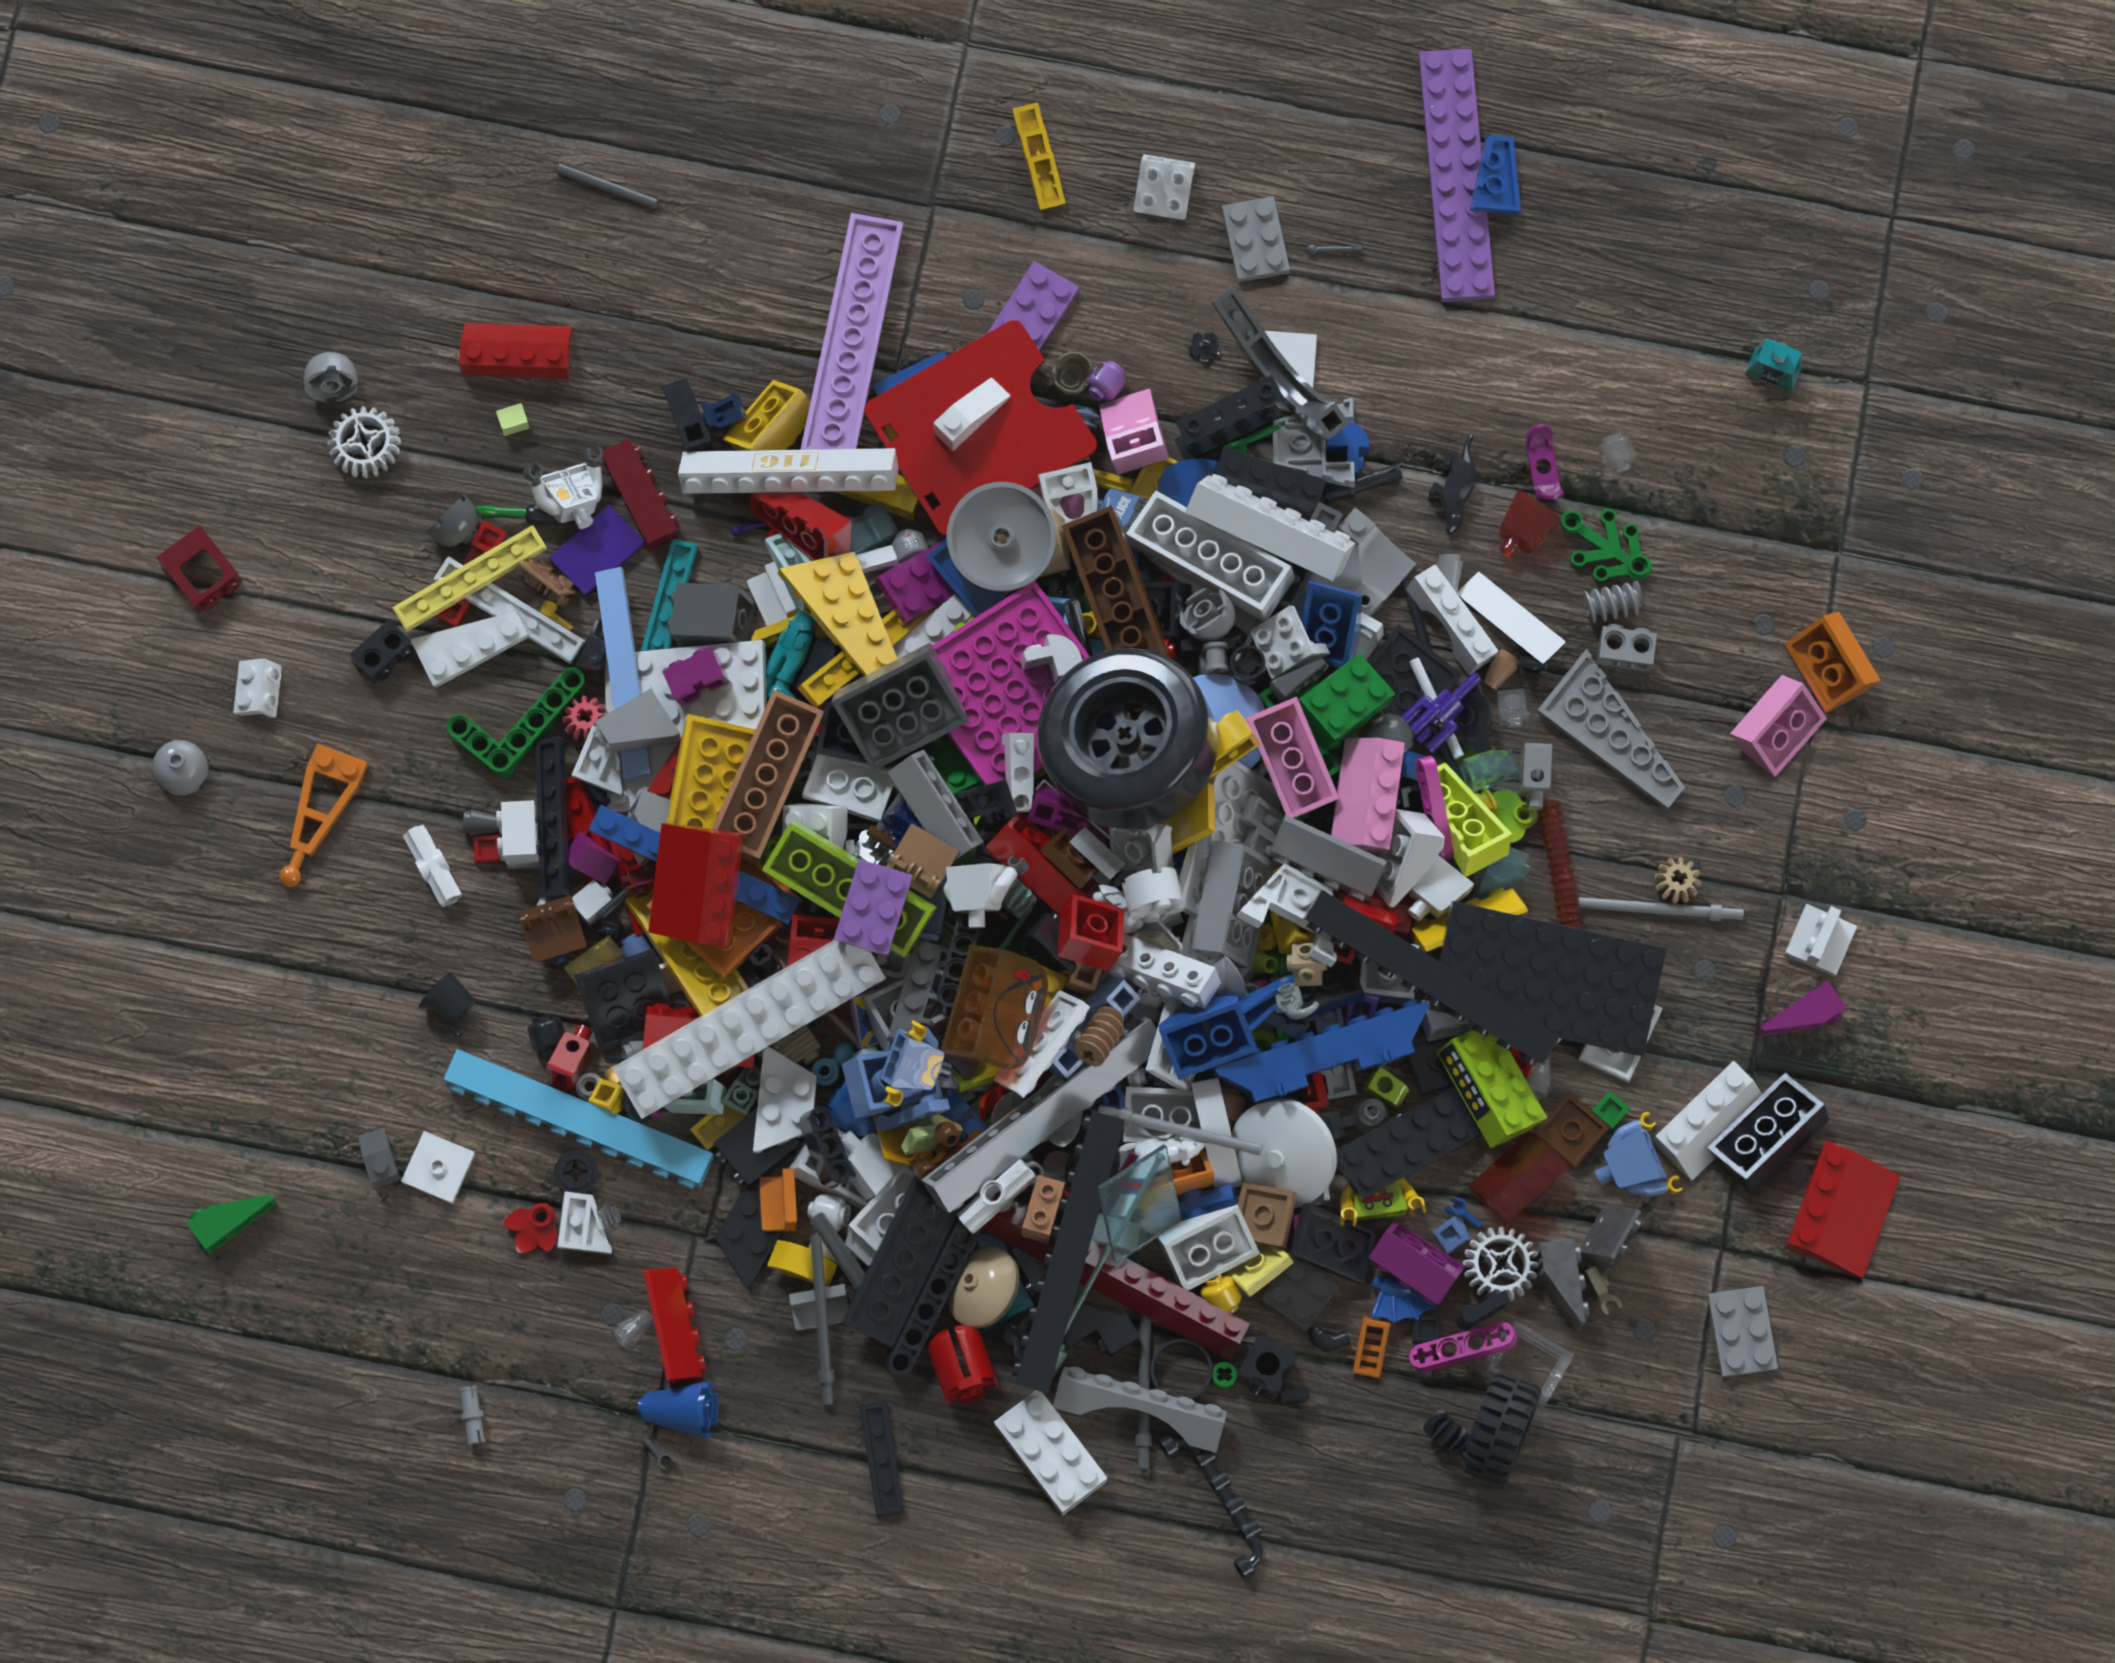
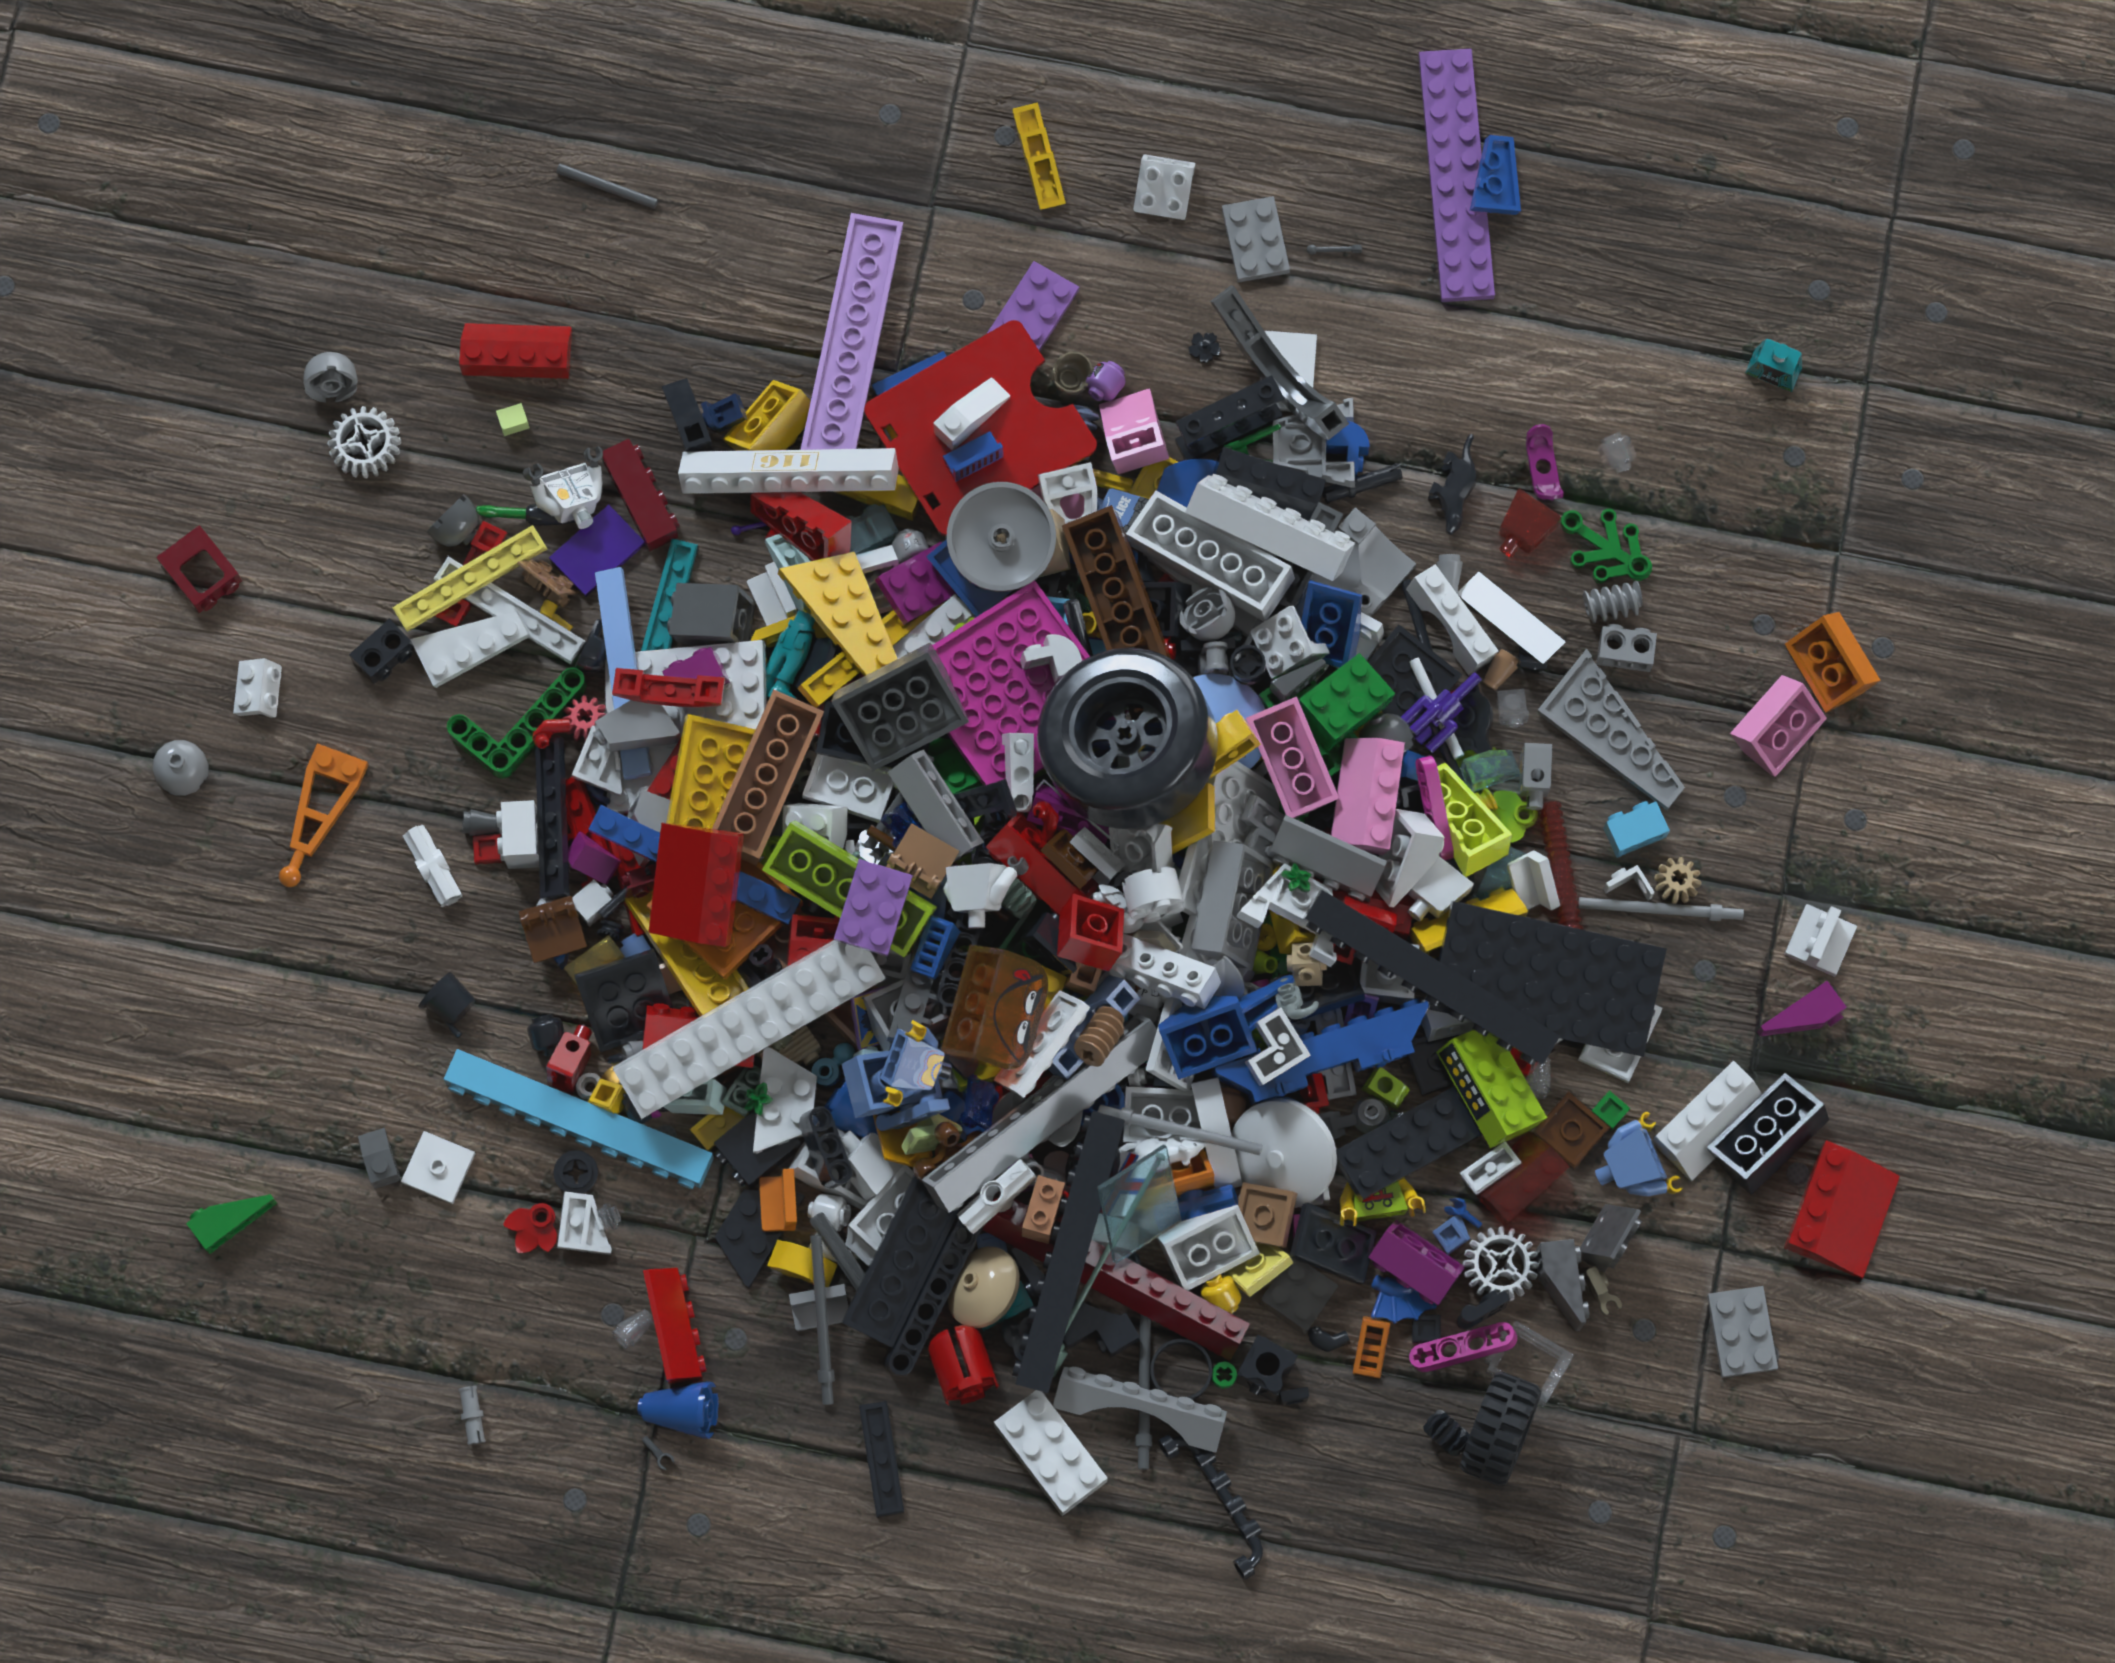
none -> red arm [532,719,570,748]
none -> red slope [612,668,725,707]
none -> green plant [744,1082,773,1116]
none -> blue slope [910,915,960,980]
none -> blue panel [943,431,1003,482]
none -> clear blue hips [960,1074,999,1130]
none -> red arm [1033,801,1059,840]
none -> white brick [1245,1007,1311,1086]
none -> green plant [1280,863,1311,893]
none -> white slope [1460,1141,1522,1195]
none -> white panel [1507,850,1560,910]
none -> medium azure brick [1603,801,1670,858]
none -> white bracket [1603,865,1655,901]

